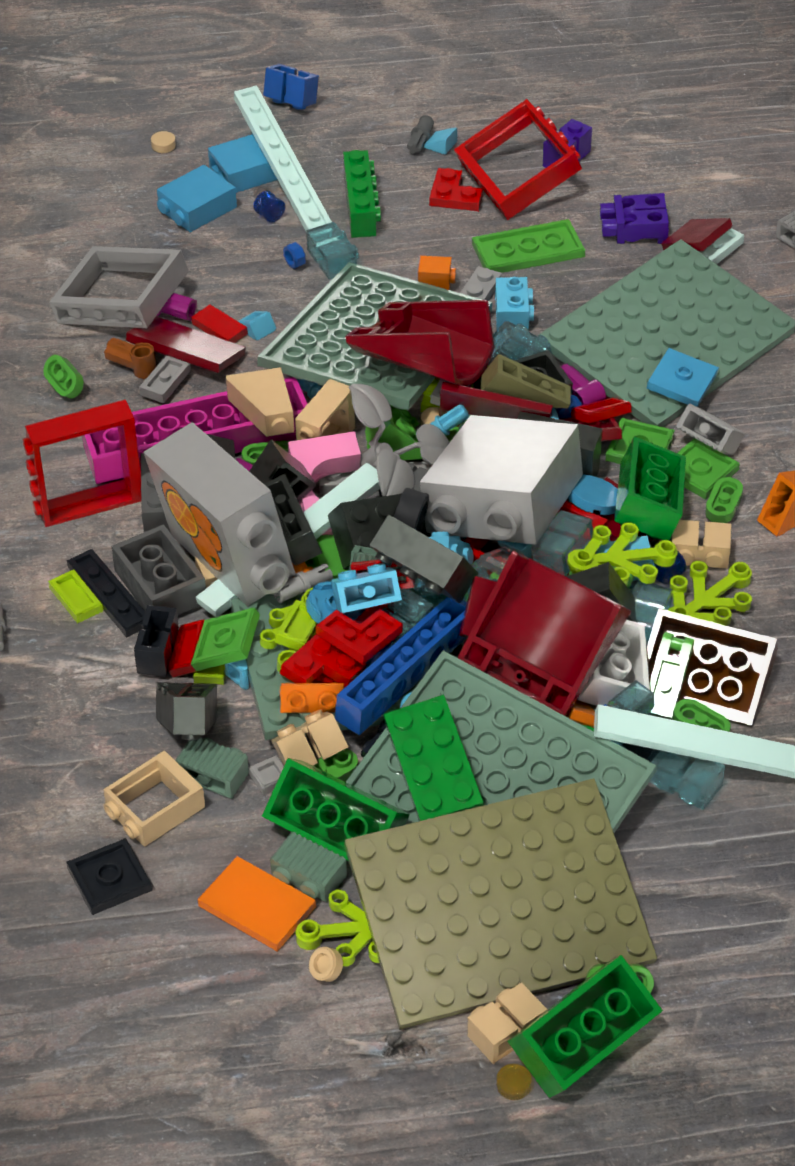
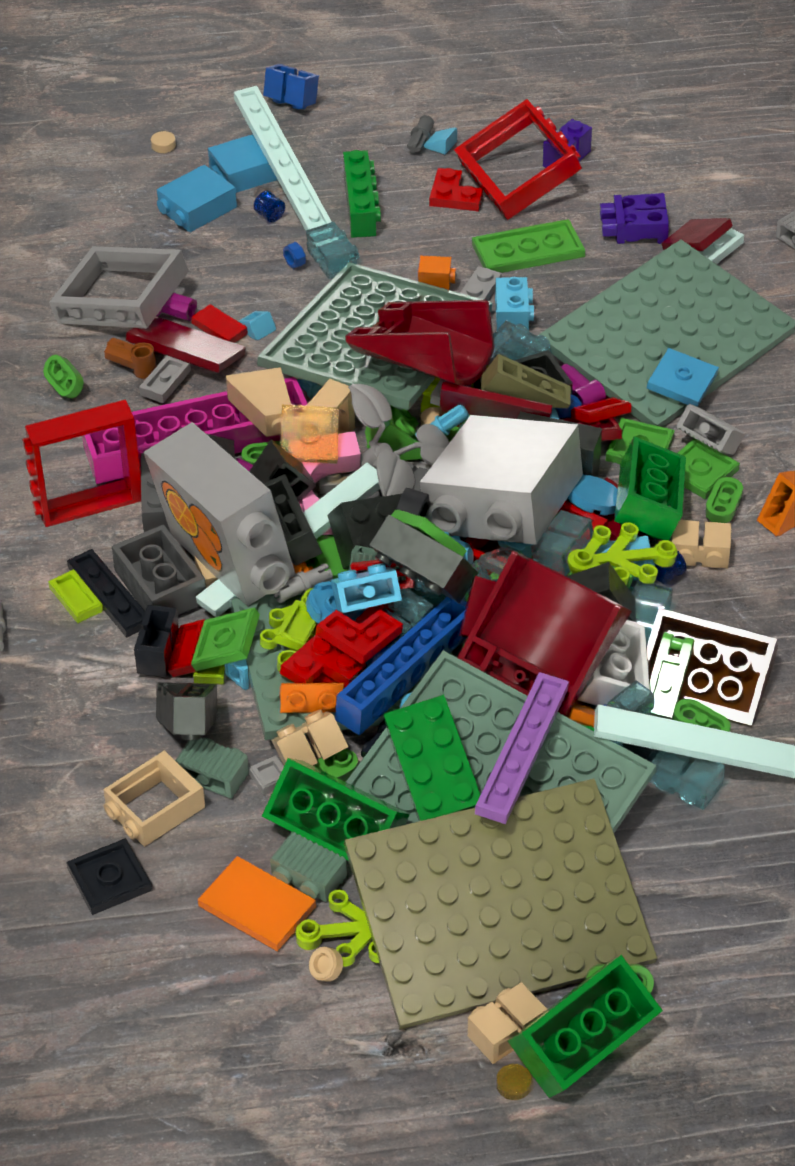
lime plant [668,561,752,626] -> none
none -> clear yellow tile [280,404,339,464]
none -> bright green tile [391,509,467,557]
none -> medium lavender plate [475,672,569,824]

